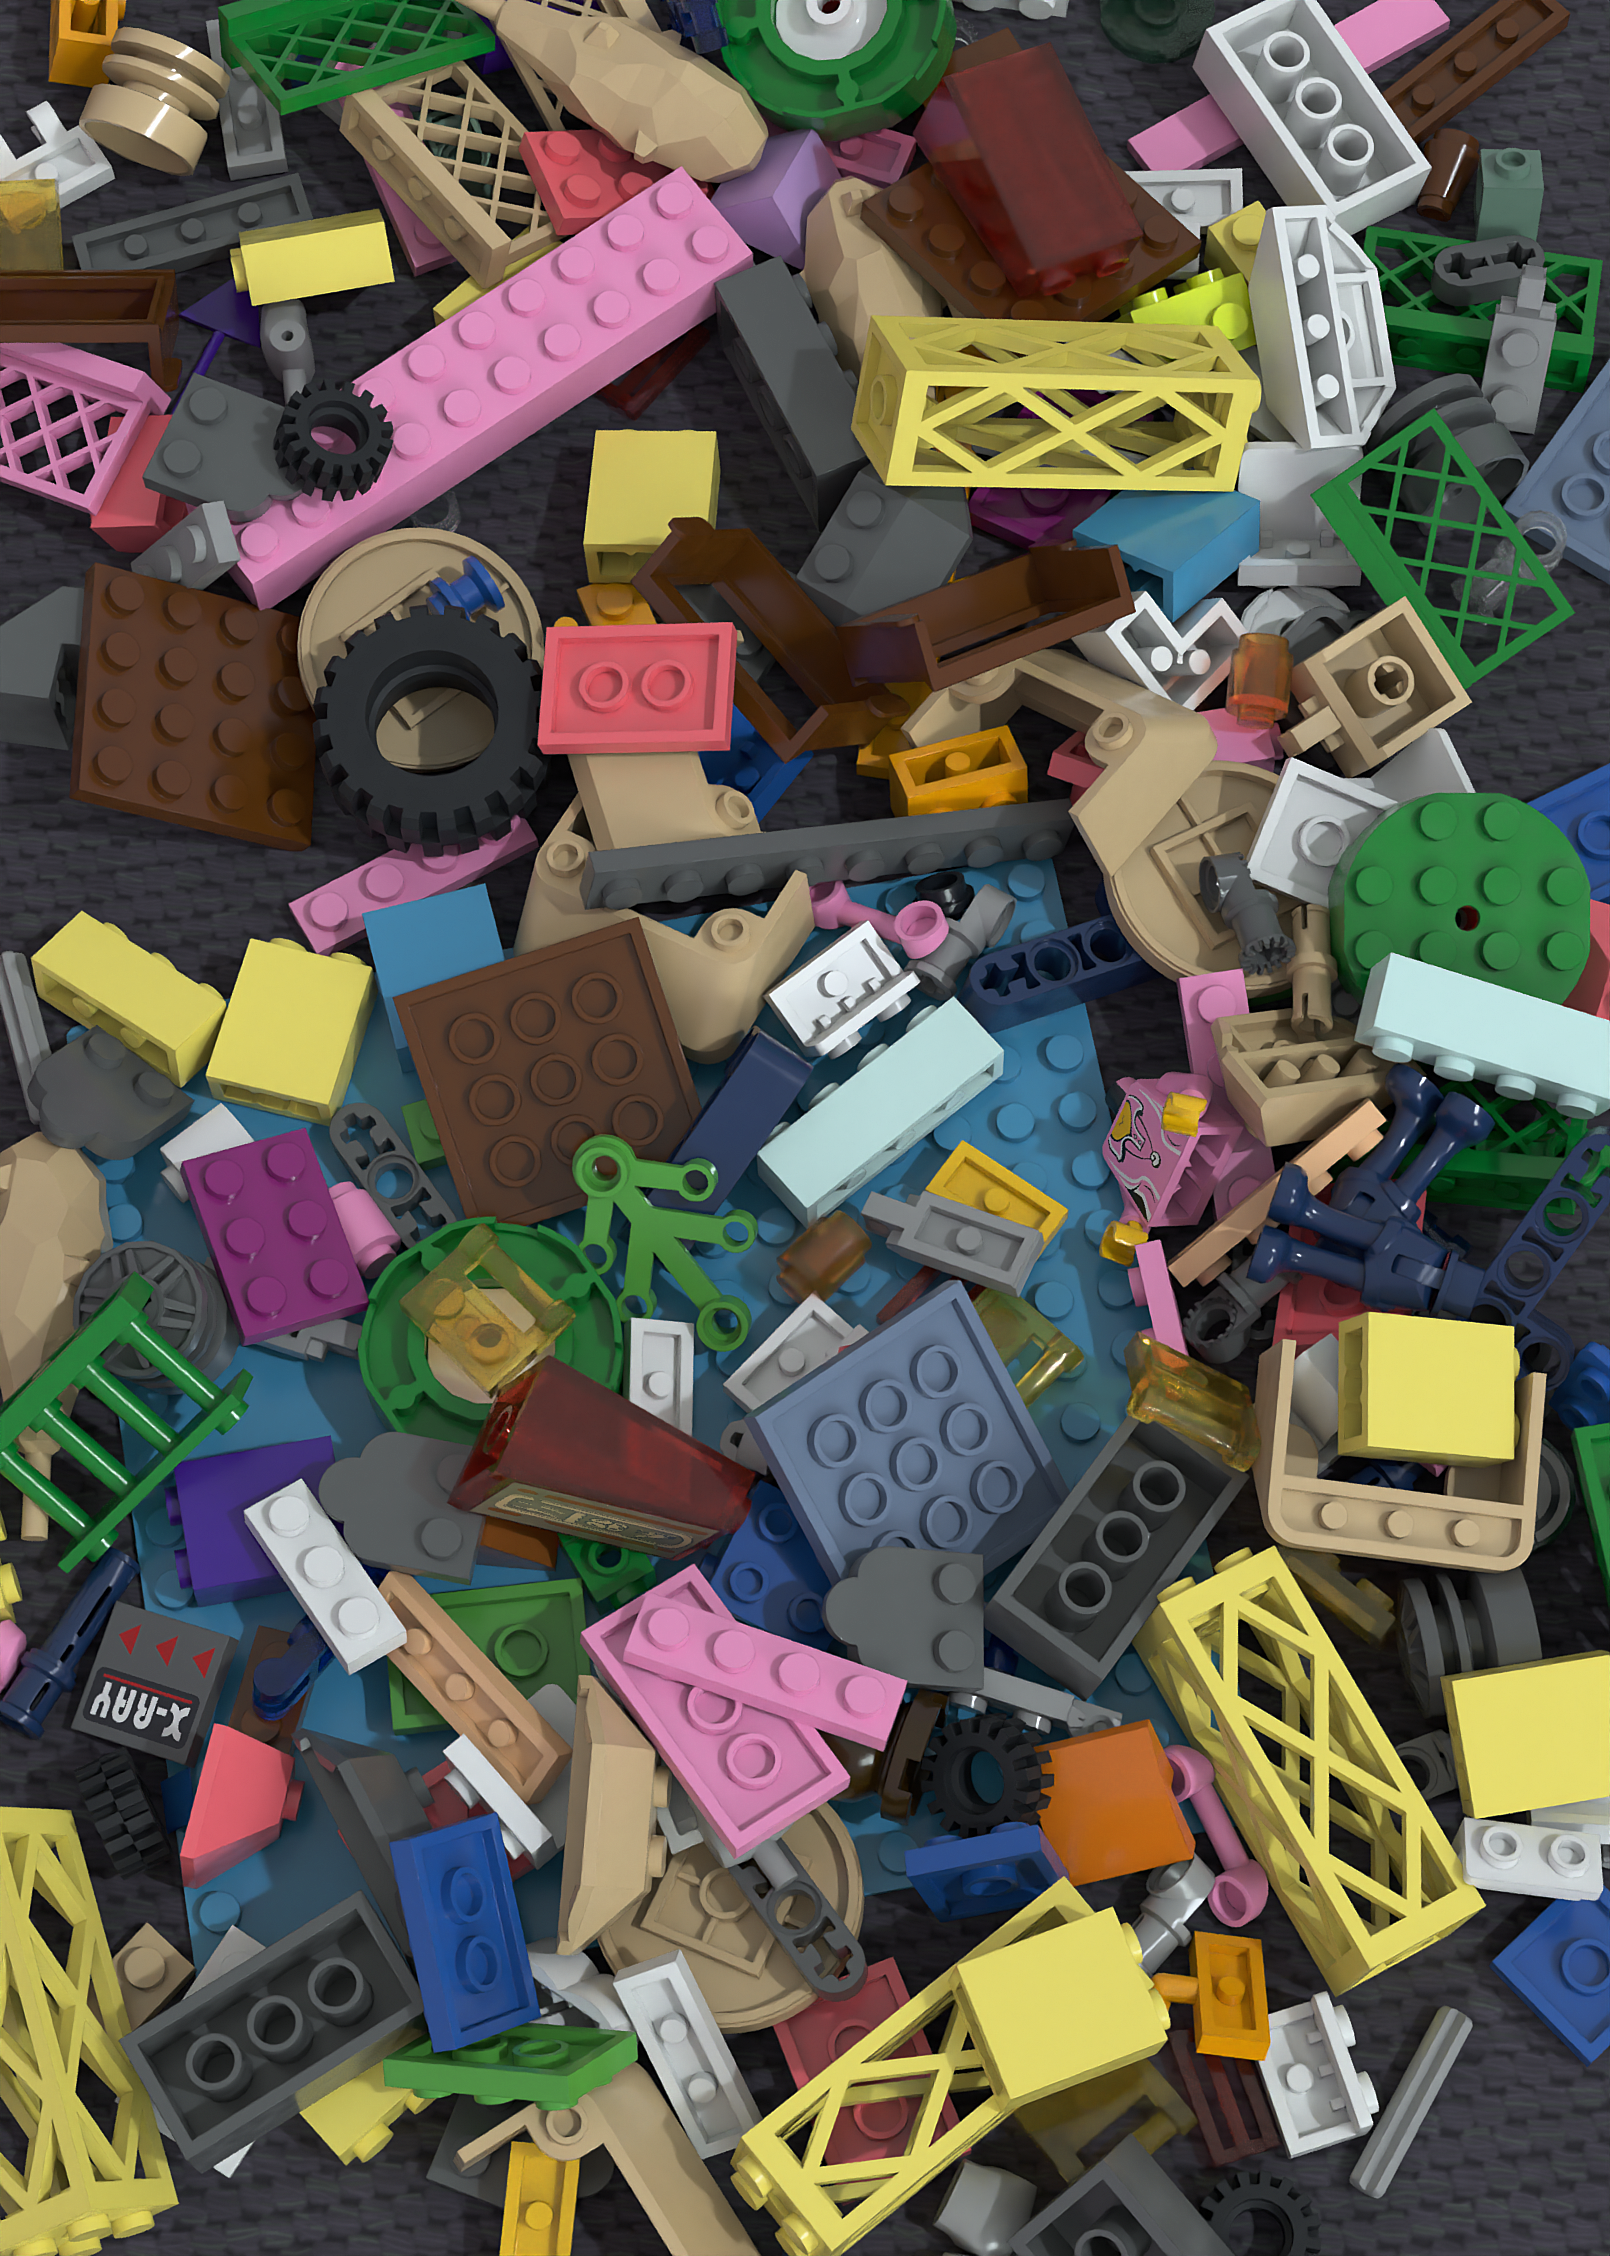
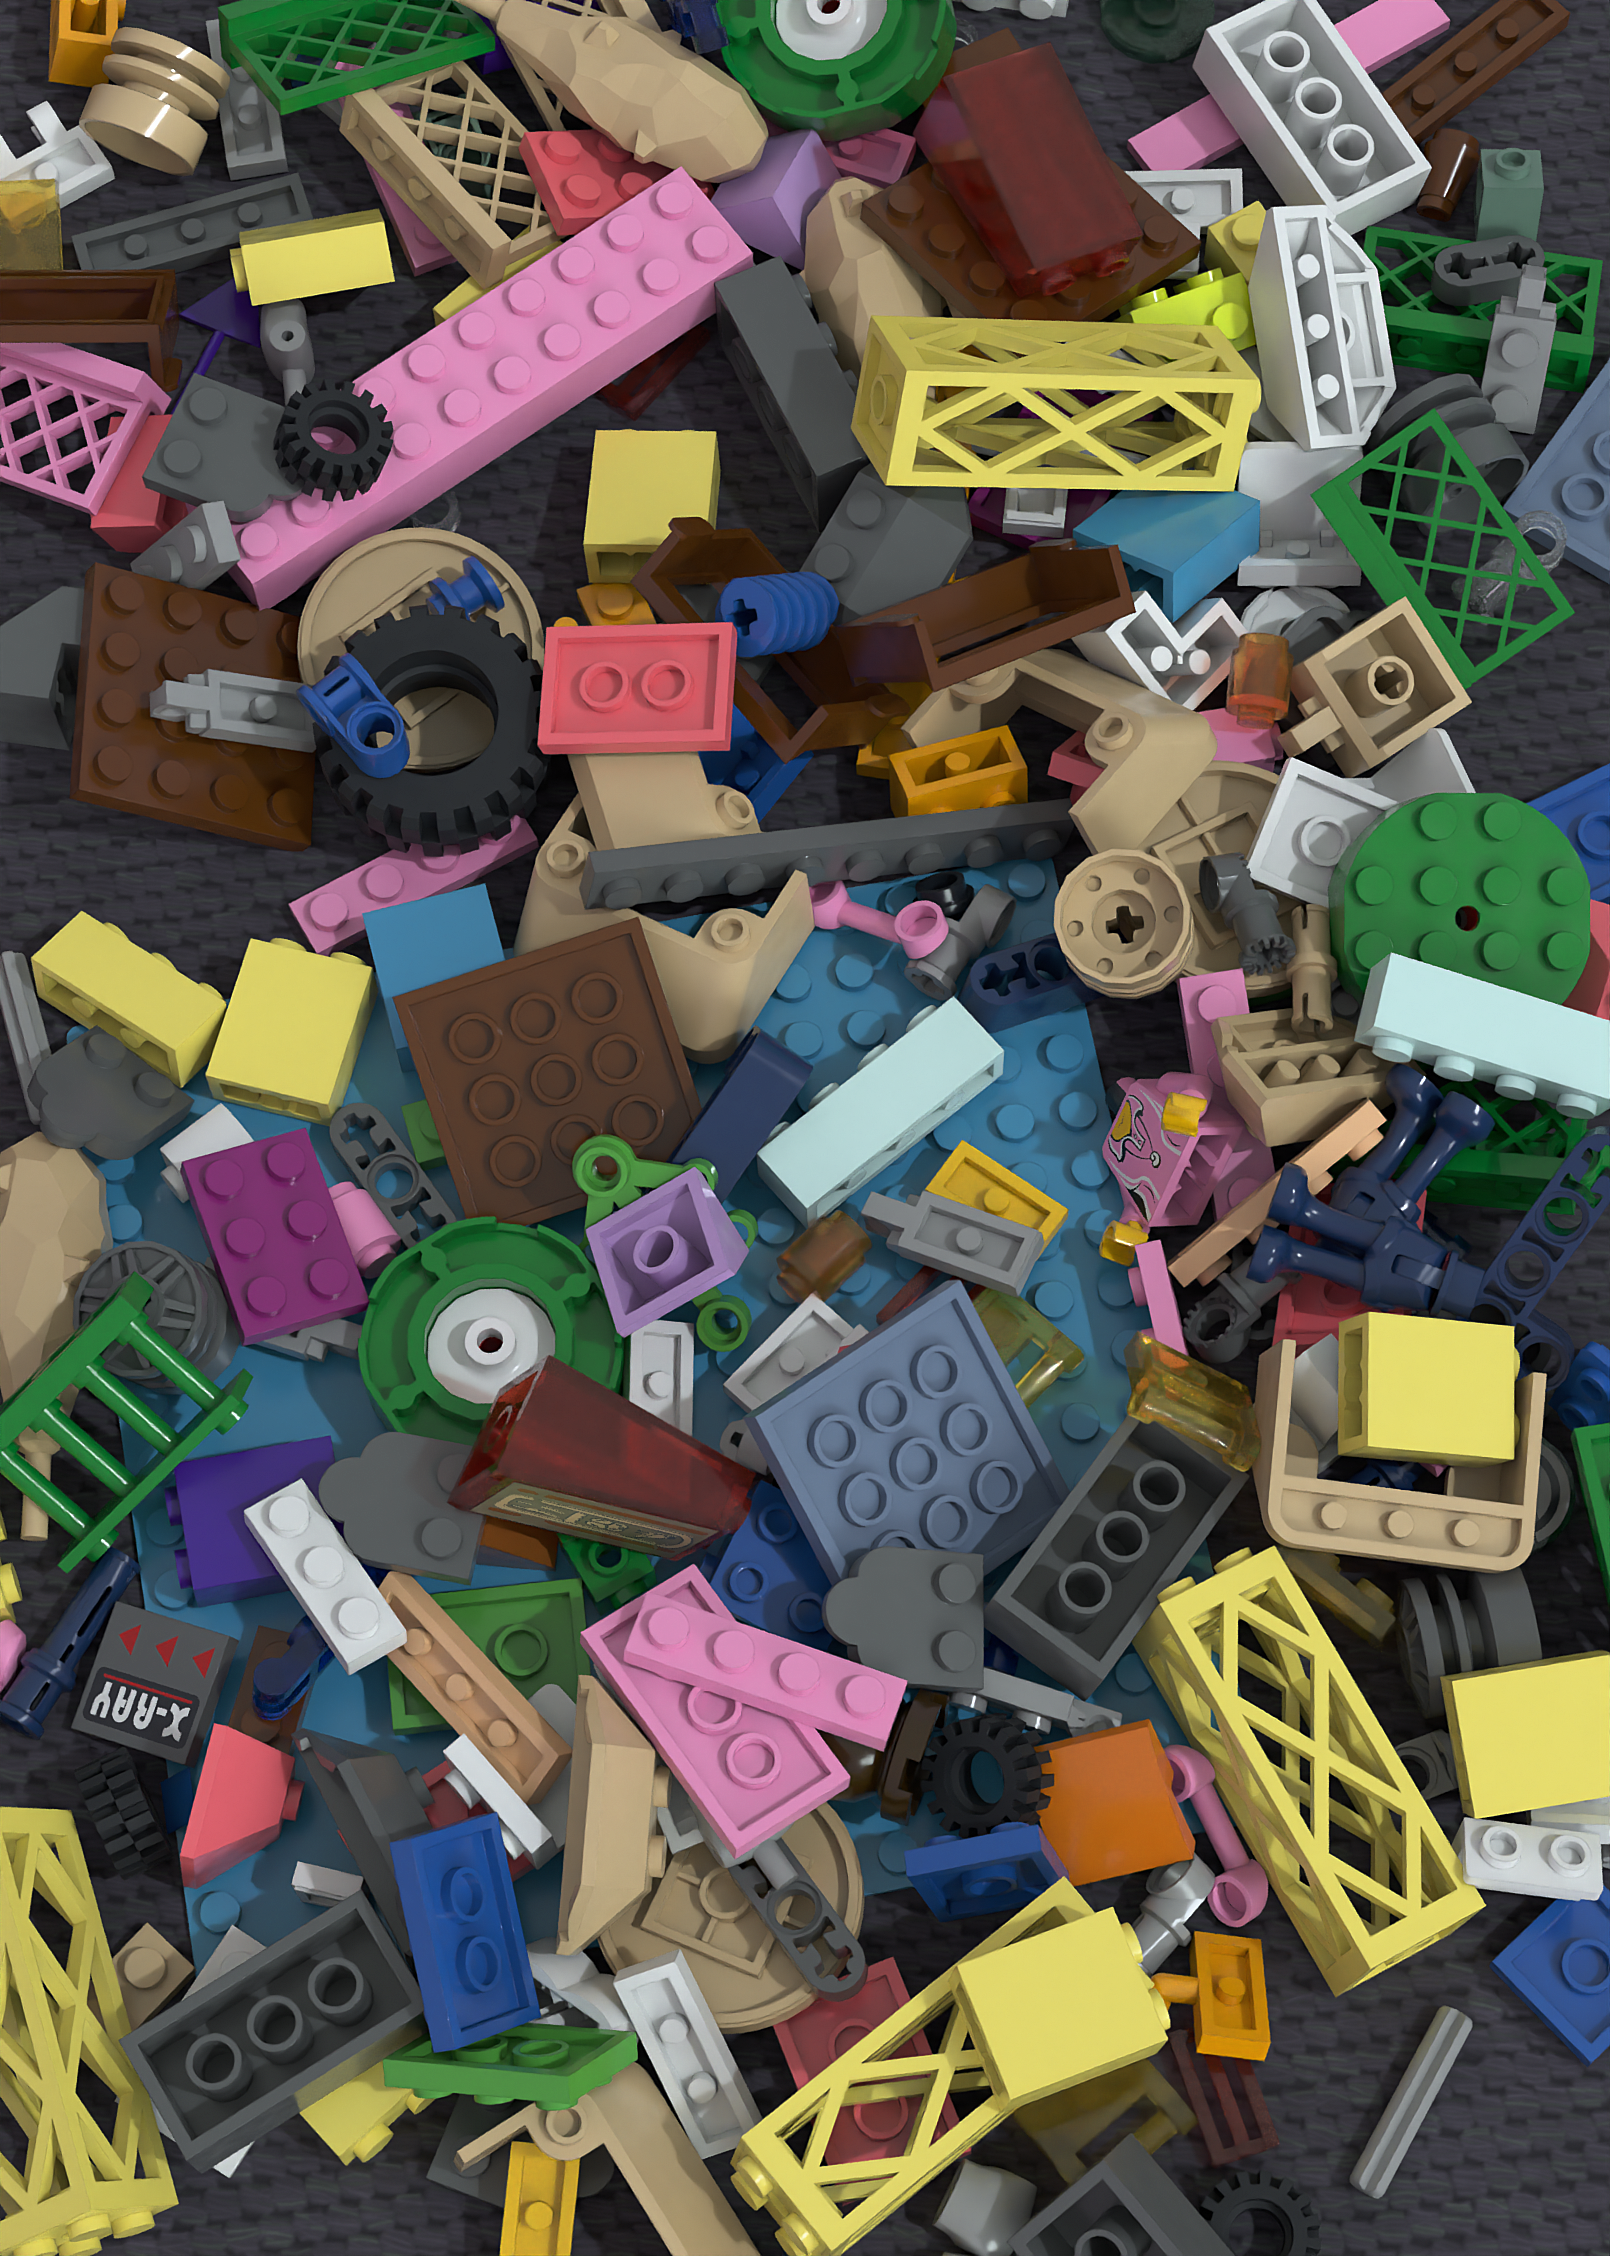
clear yellow plate [398,1223,576,1399] -> none
white bracket [762,920,921,1059] -> none
white bracket [1255,1991,1379,2159] -> none
none -> light grey hinge [149,669,316,753]
none -> white tile [291,1861,370,1908]
none -> blue piece [296,652,410,778]
none -> lavender slope [585,1167,750,1338]
none -> blue piece [715,572,840,657]
none -> white tile [1002,488,1068,538]
none -> tan wheel [1054,849,1195,999]

